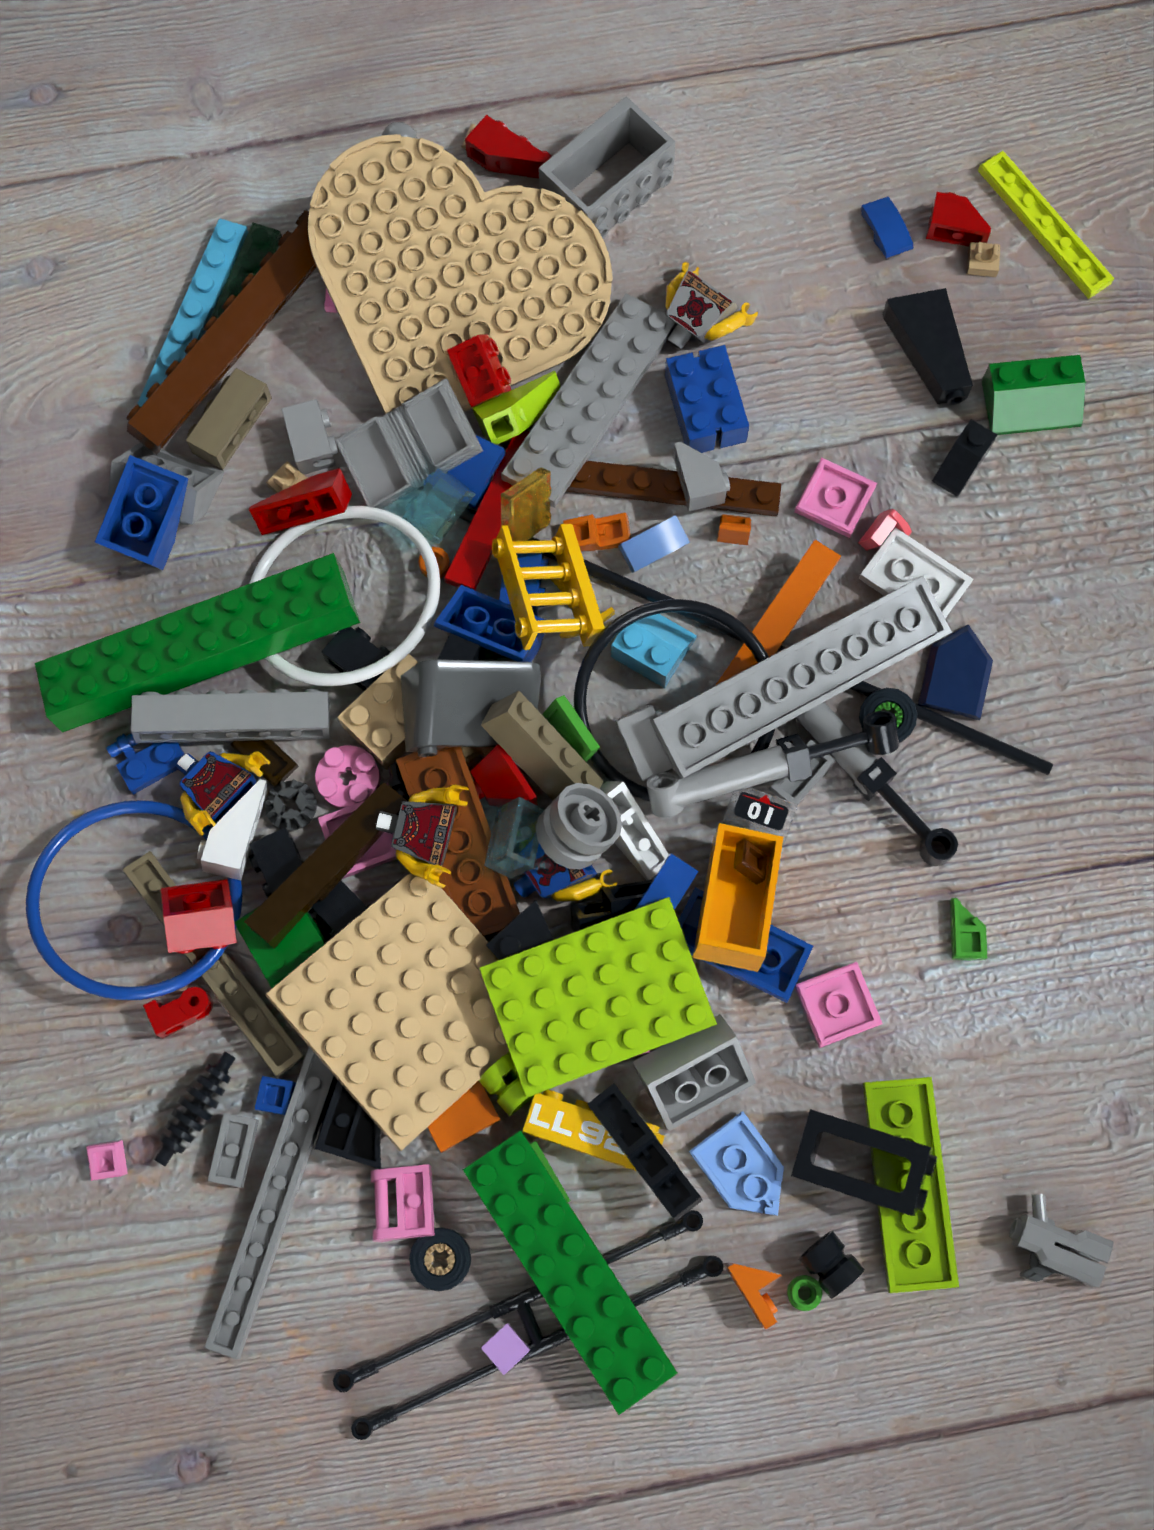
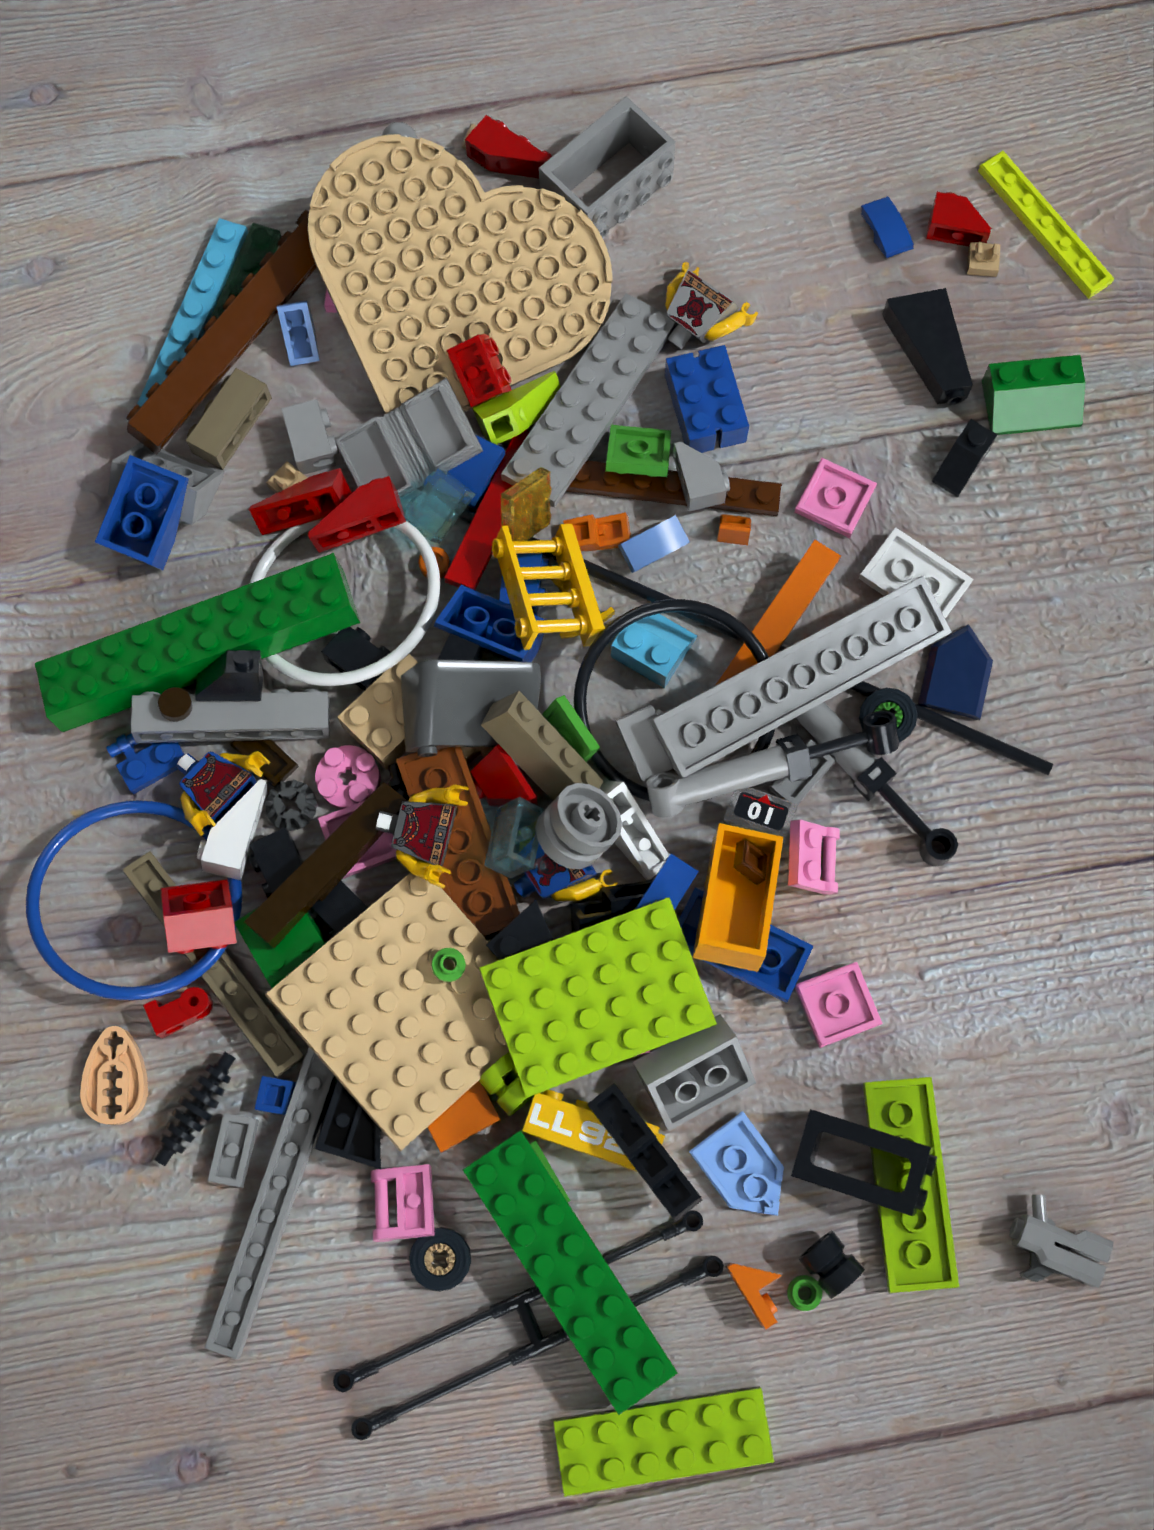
bright pink tile [86,1140,128,1181] -> none
lavender tile [481,1323,530,1375] -> none
coral tile [858,509,912,551] -> none
bright green tile [950,898,987,960] -> none
none -> light nougat piece [80,1026,148,1125]
none -> dark brown tile [158,687,192,722]
none -> black slope [195,650,263,701]
none -> medium blue slope [277,301,320,366]
none -> red slope [308,476,406,553]
none -> bright green plate [431,948,466,982]
none -> lime plate [554,1387,774,1497]
none -> bright green plate [606,425,671,477]
none -> bright pink plate [788,819,840,895]

